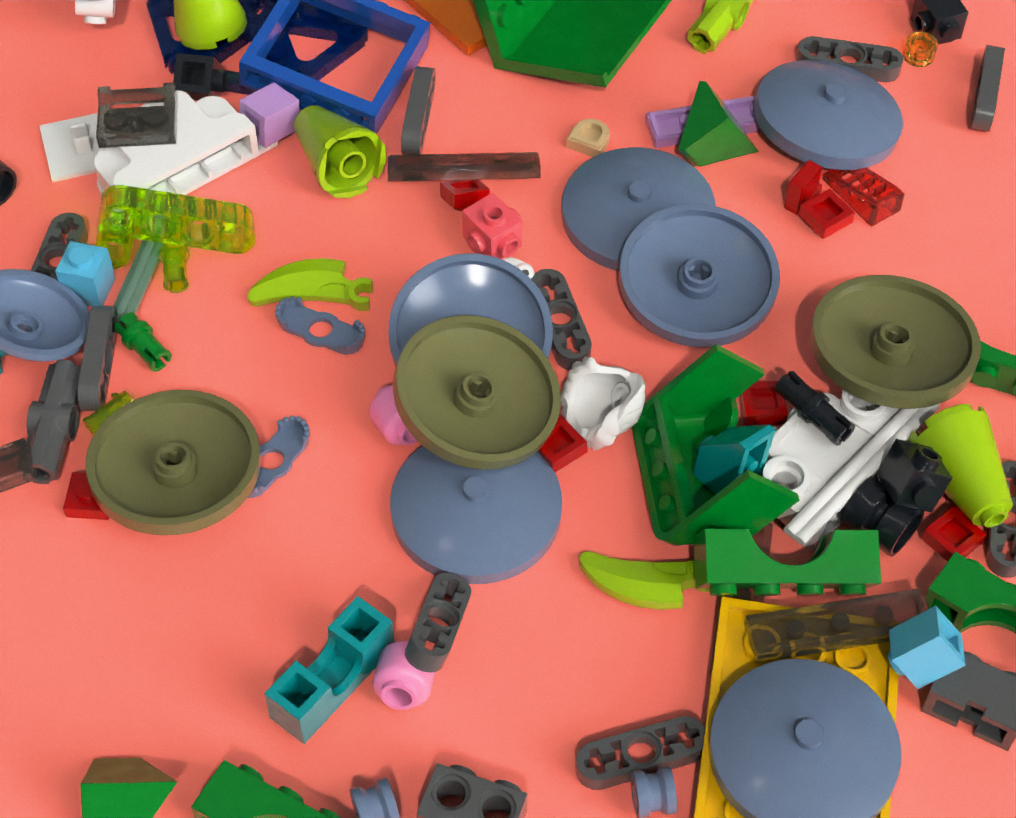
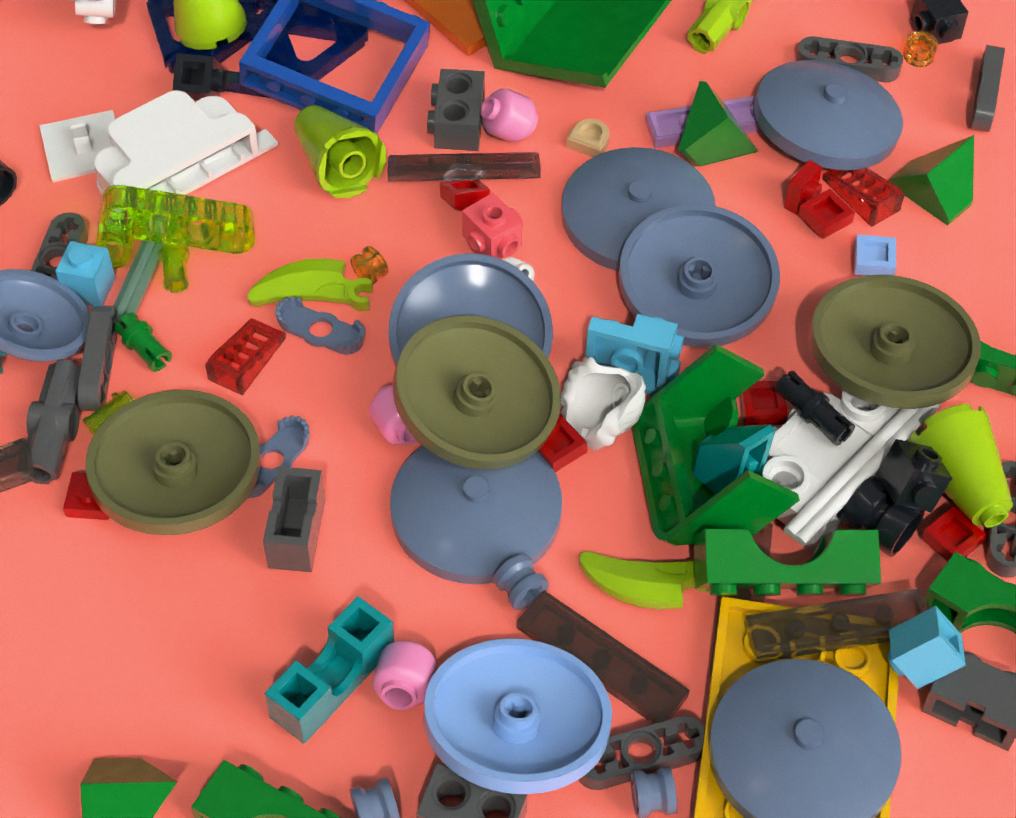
clear smoke plate [96,82,178,148] -> none
lavender brick [240,82,299,148] -> none
dark grey beam [401,66,436,155] -> none
dark grey beam [405,573,472,673] -> none
dark grey beam [531,269,592,370] -> none
none -> clear red slope [205,318,286,396]
none -> dark grey brick [263,466,325,572]
none -> clear yellow bush [350,246,389,285]
none -> light blue dish [423,639,612,794]
none -> dark grey brick [427,69,485,151]
none -> bright pink head [481,88,538,143]
none -> sand blue wheel [493,554,549,610]
none -> clear smoke tile [516,590,690,724]
none -> medium azure plate [586,314,685,396]
none -> light blue plate [854,234,896,275]
none -> green slope [888,135,974,226]

